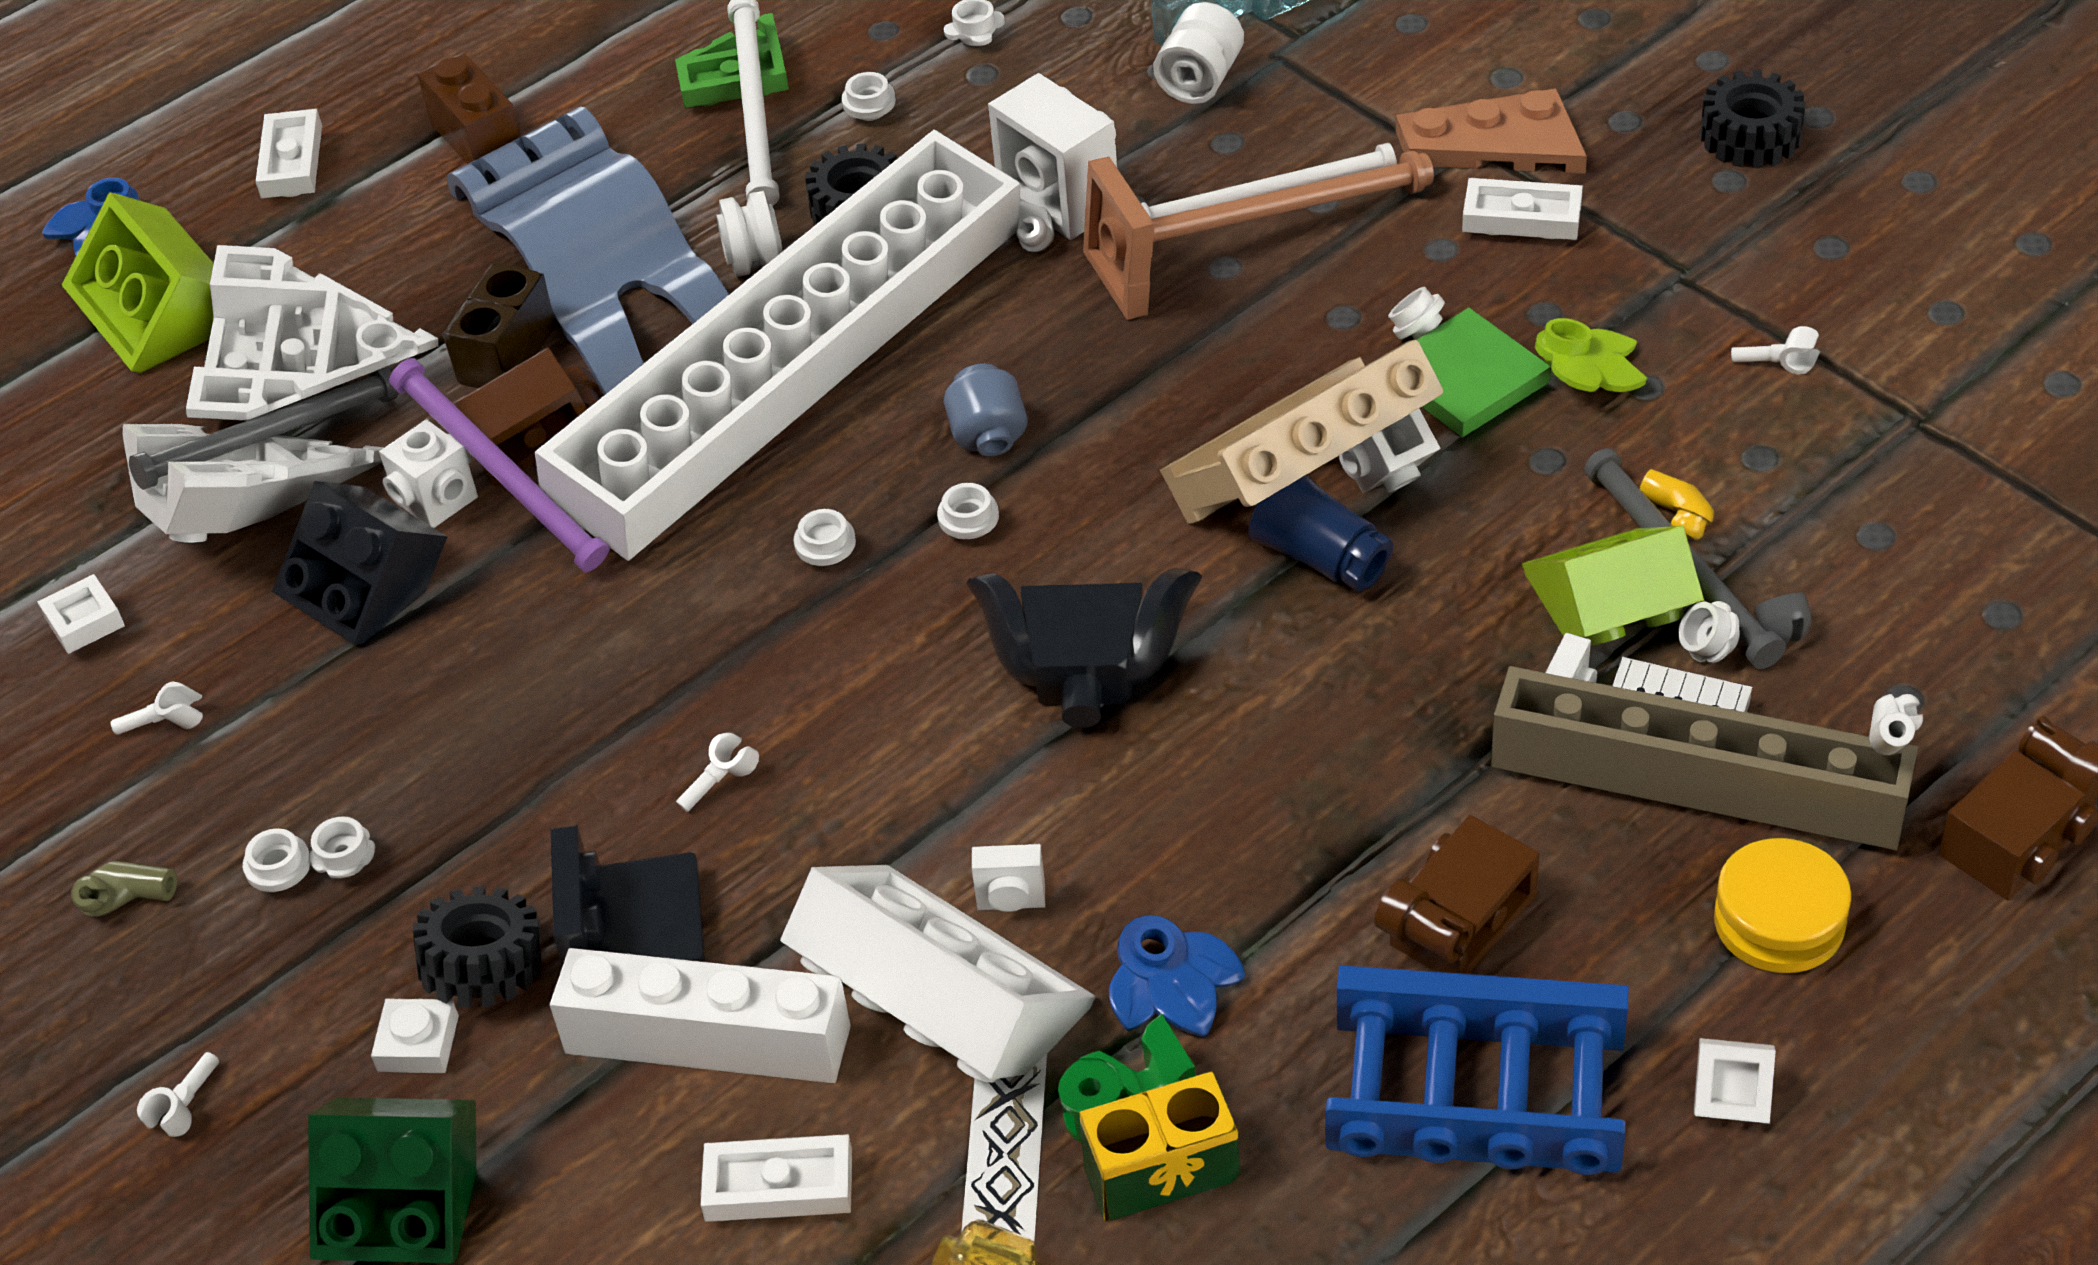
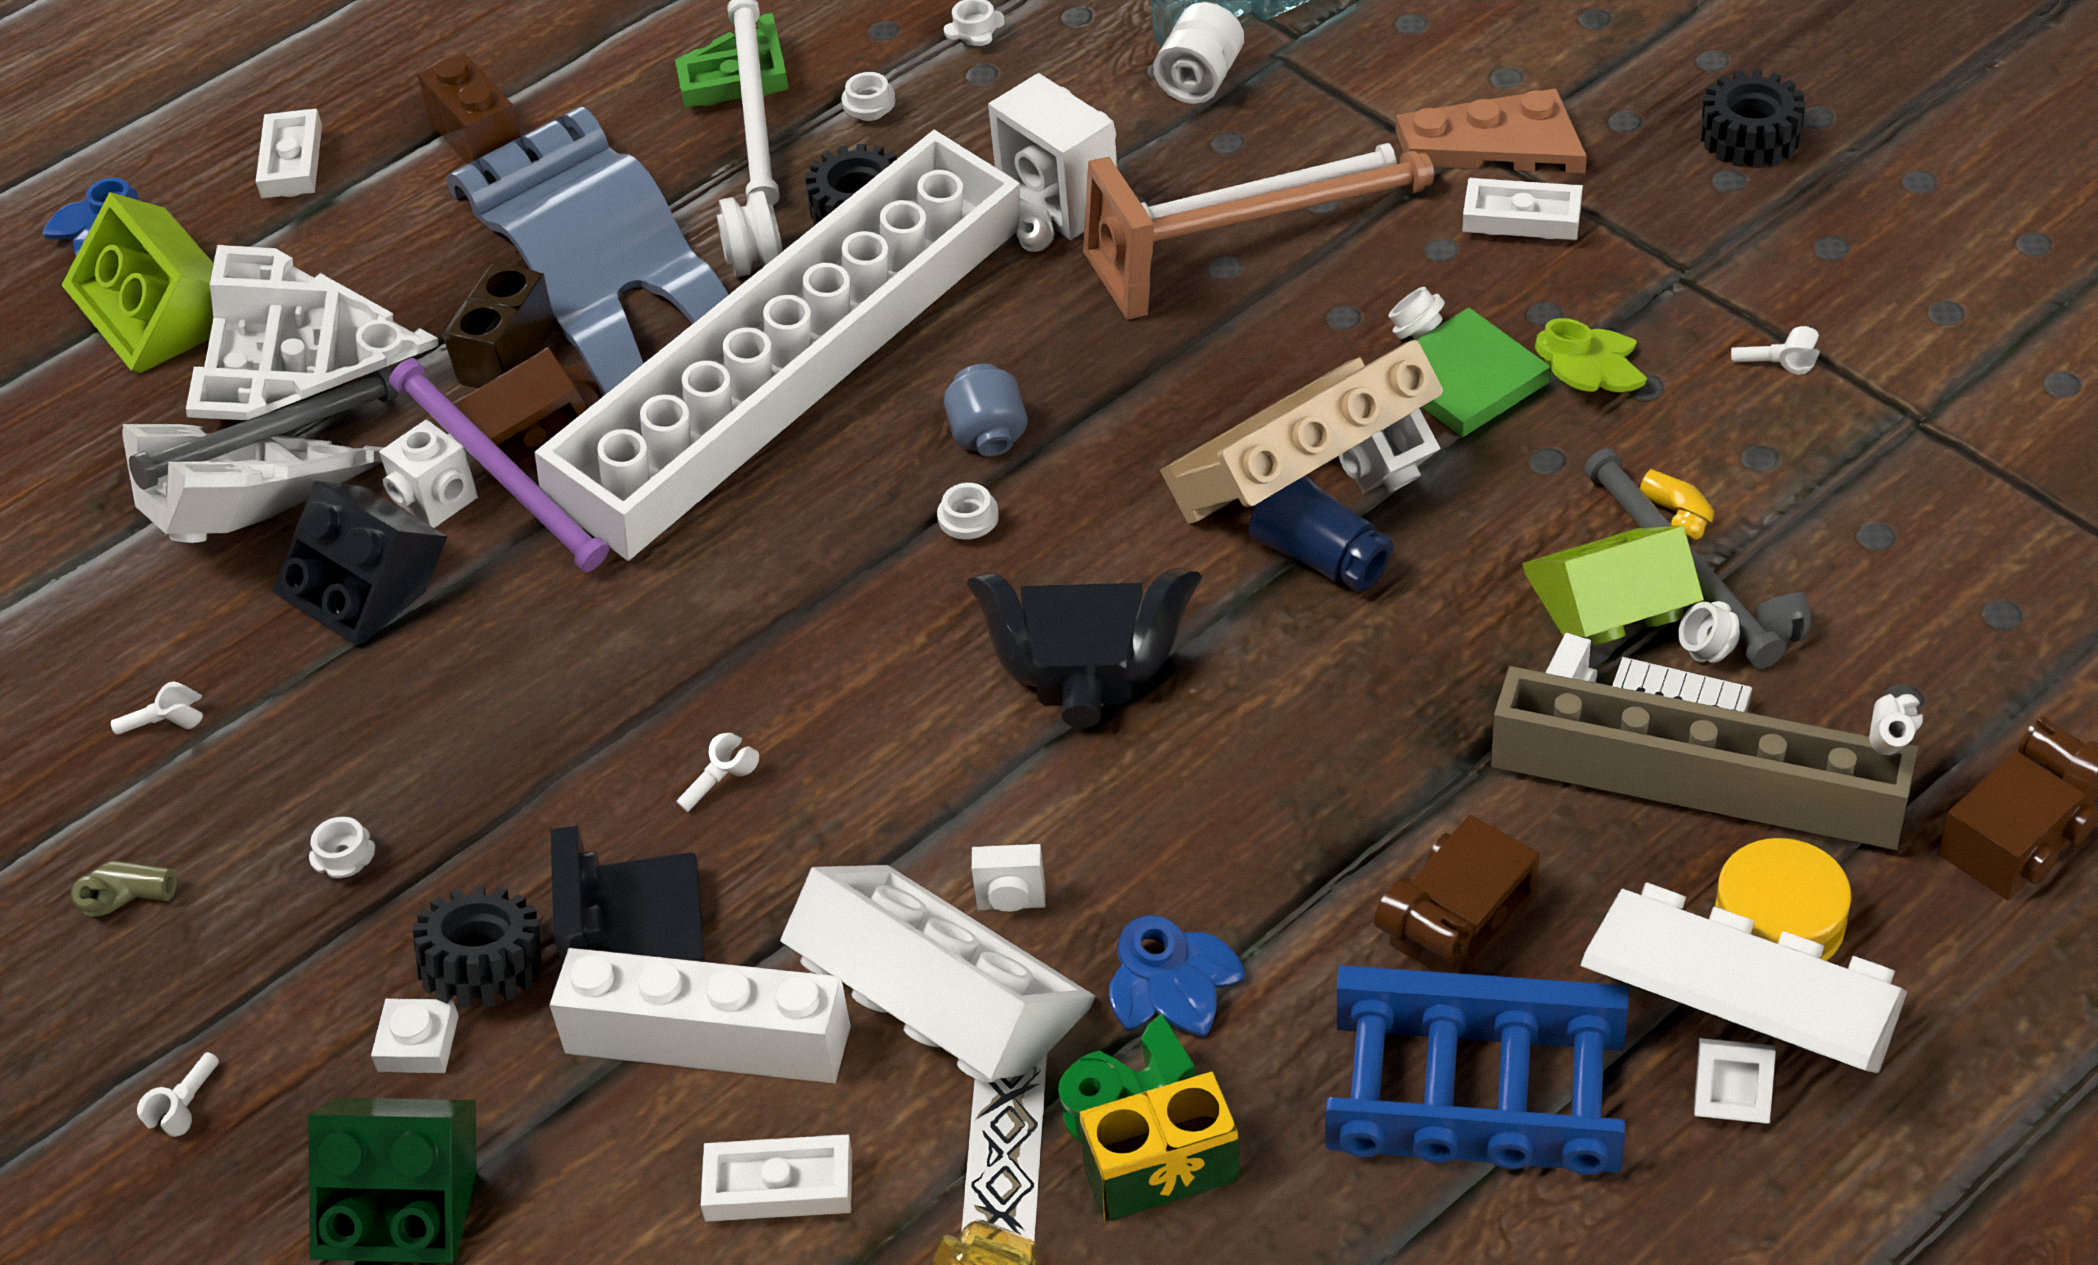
white plate [37,574,125,654] -> none
white plate [243,828,311,892] -> none
white plate [794,509,856,566] -> none
none -> white slope [1580,883,1908,1073]

